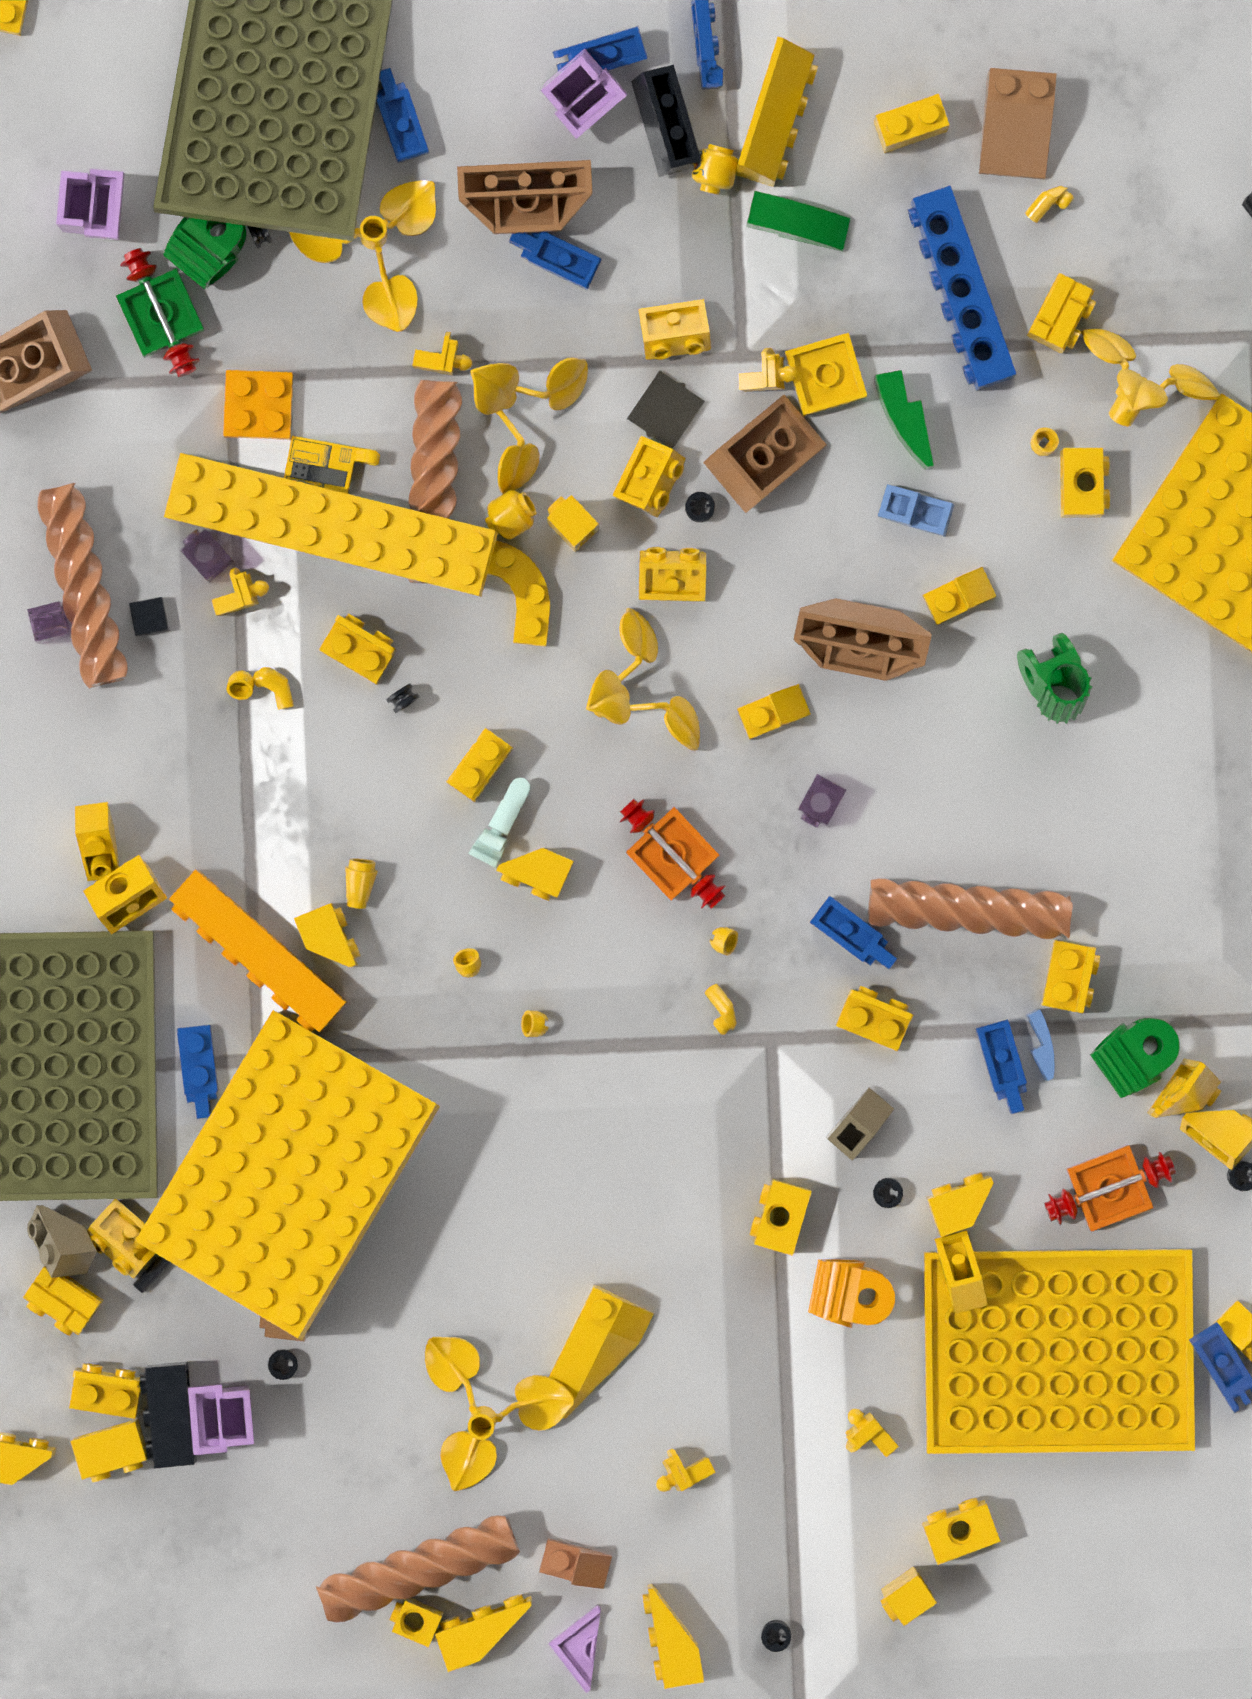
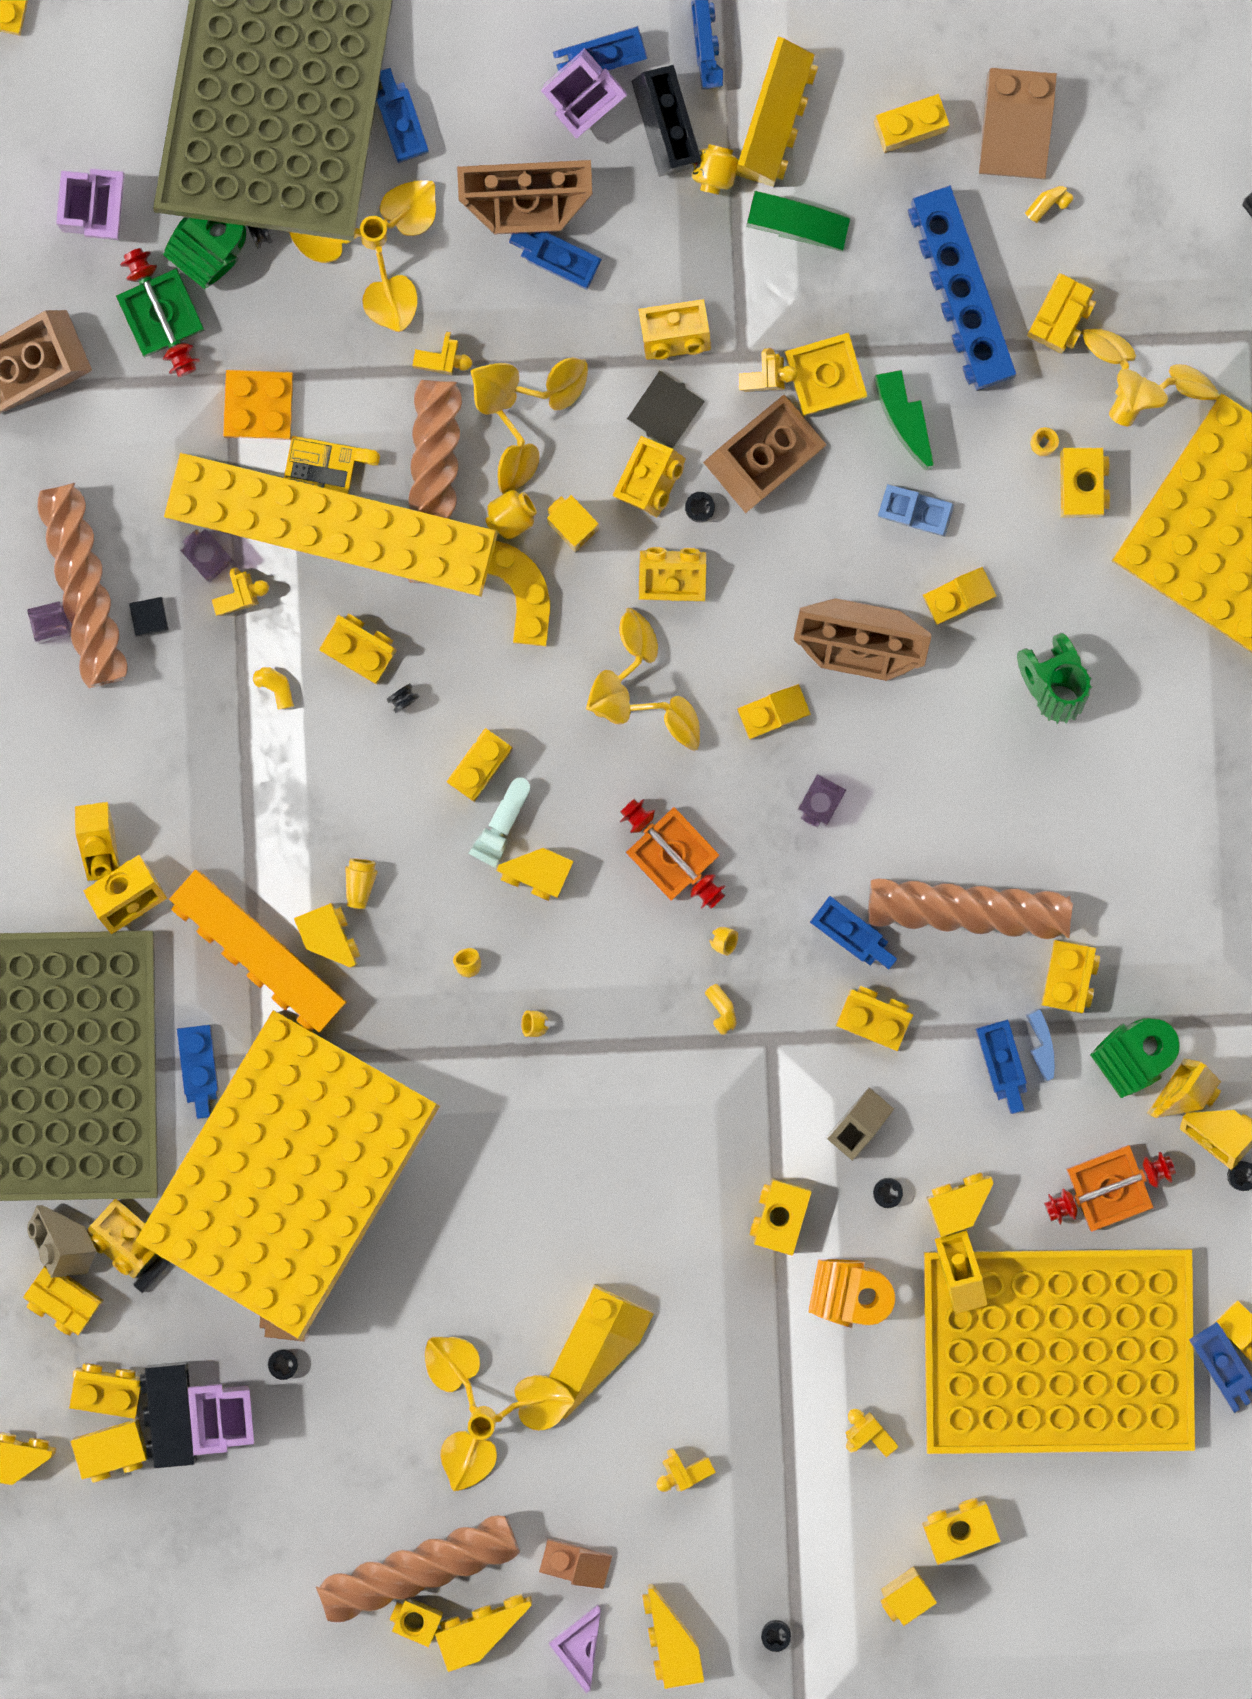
yellow hinge [226,670,254,700] -> none

